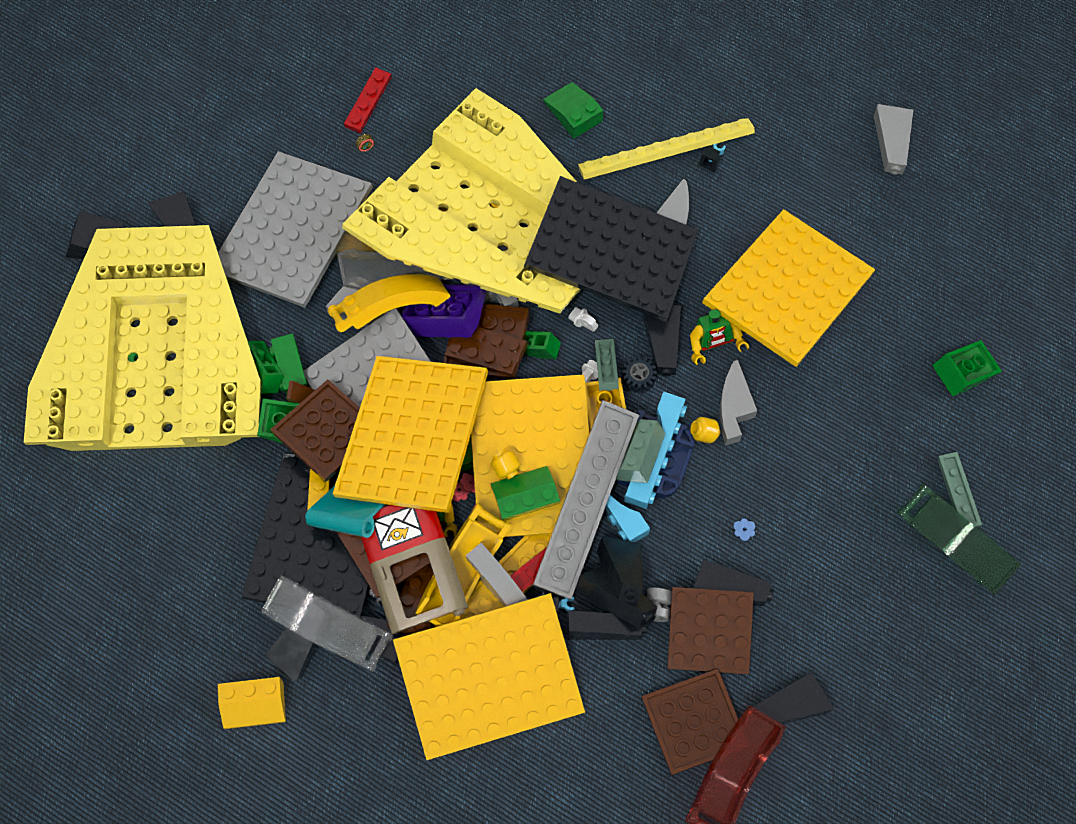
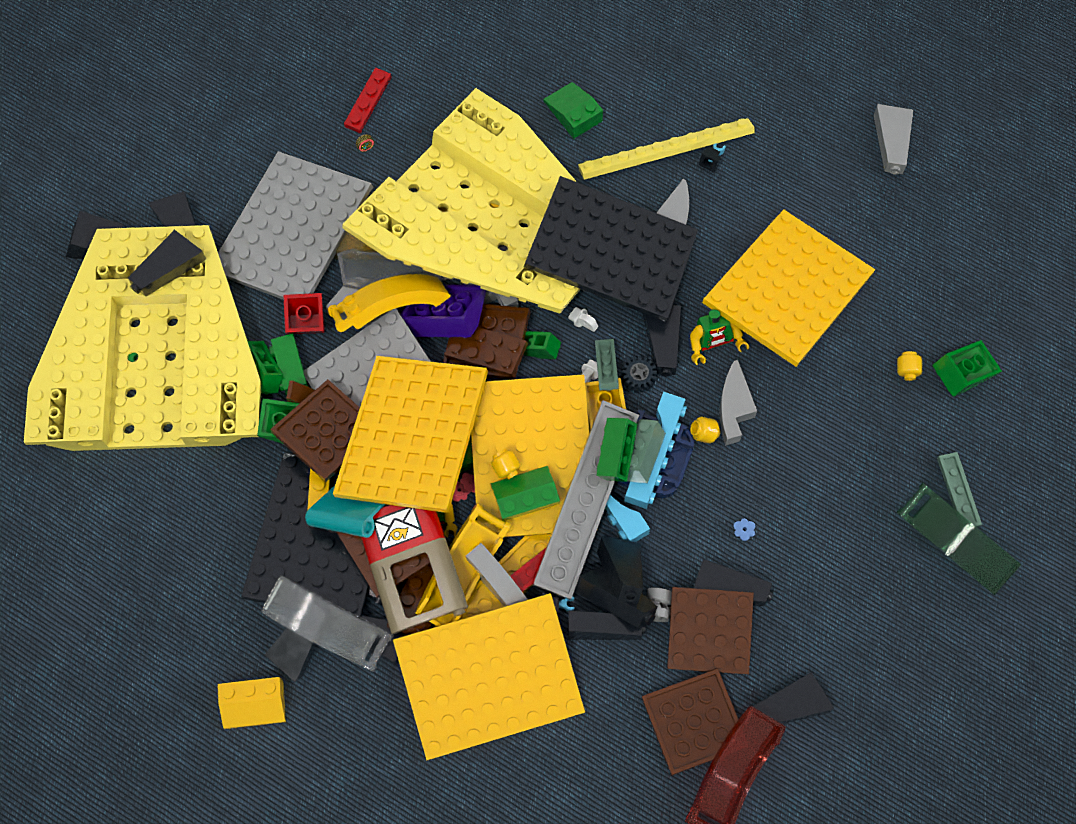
none -> black slope [128,229,206,296]
none -> red slope [283,293,325,335]
none -> green brick [596,418,638,482]
none -> yellow head [897,351,922,381]

